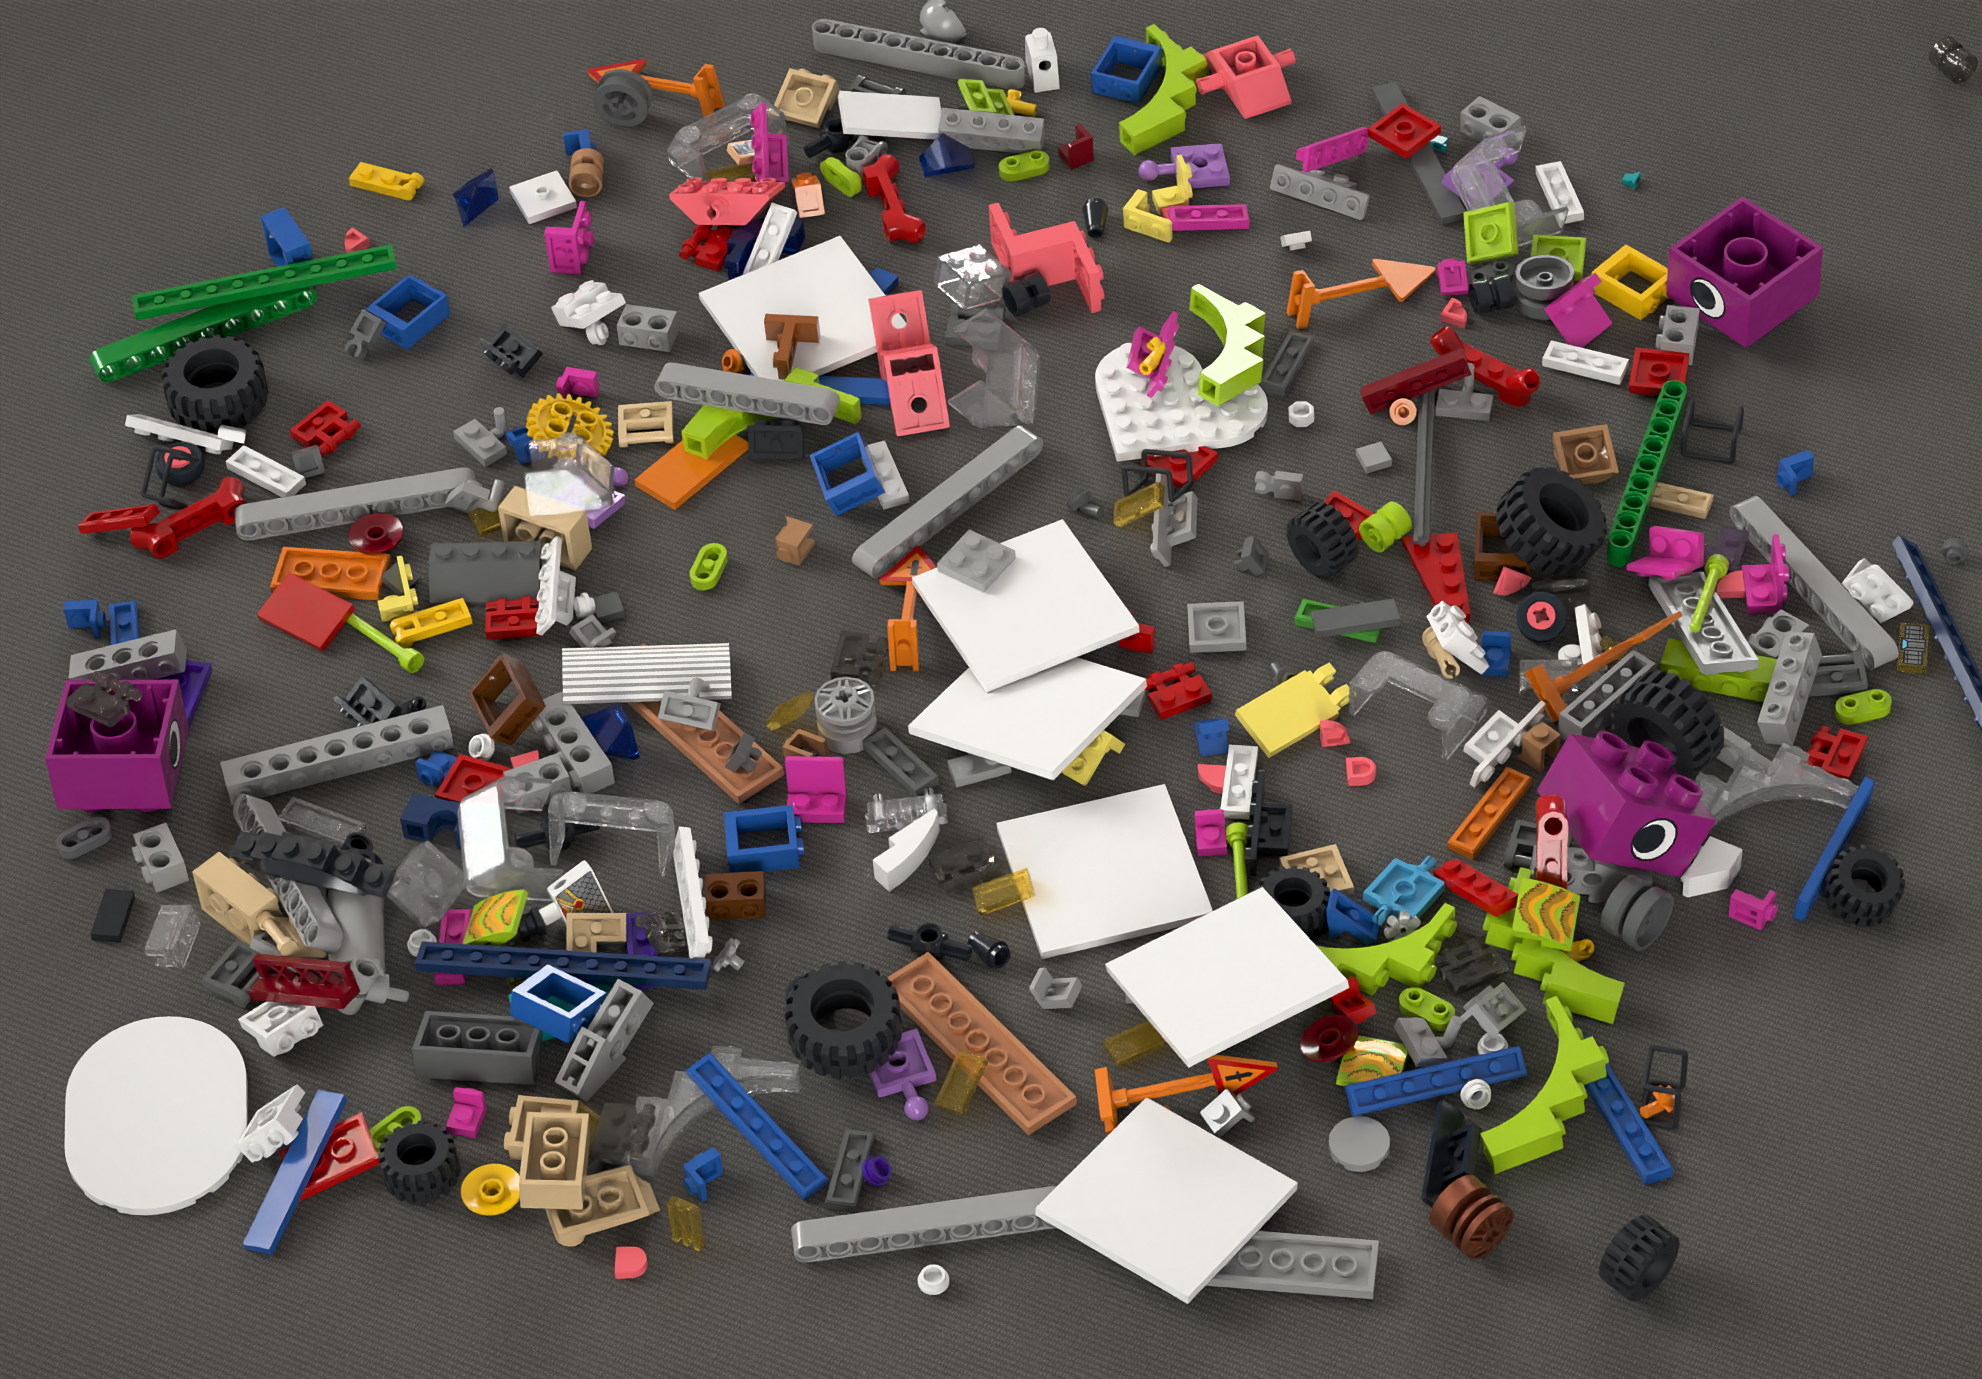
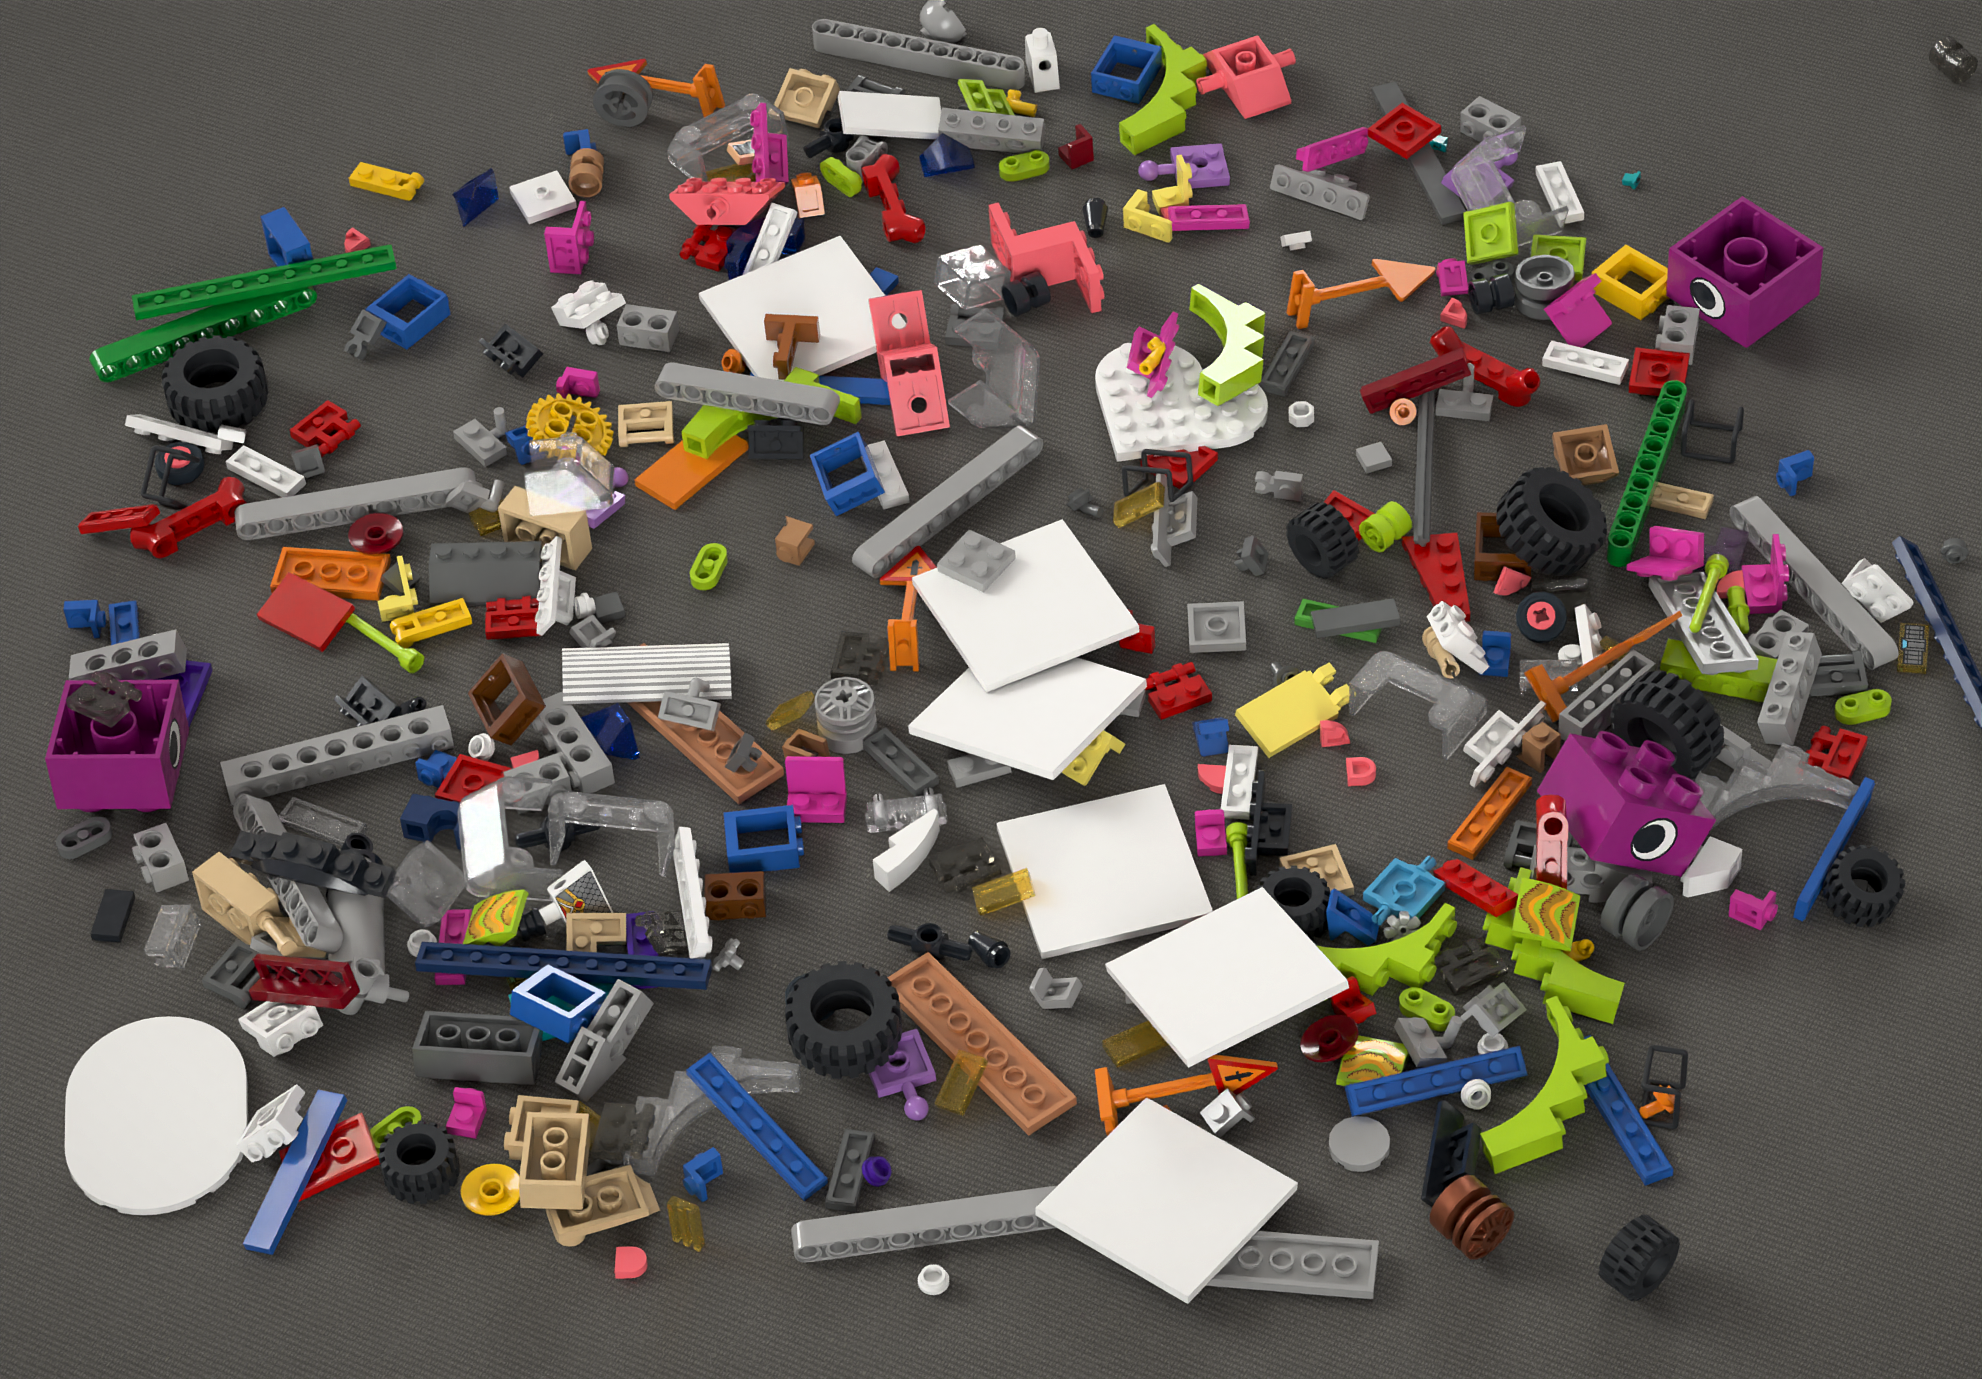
none -> lime axle [1727,586,1750,634]

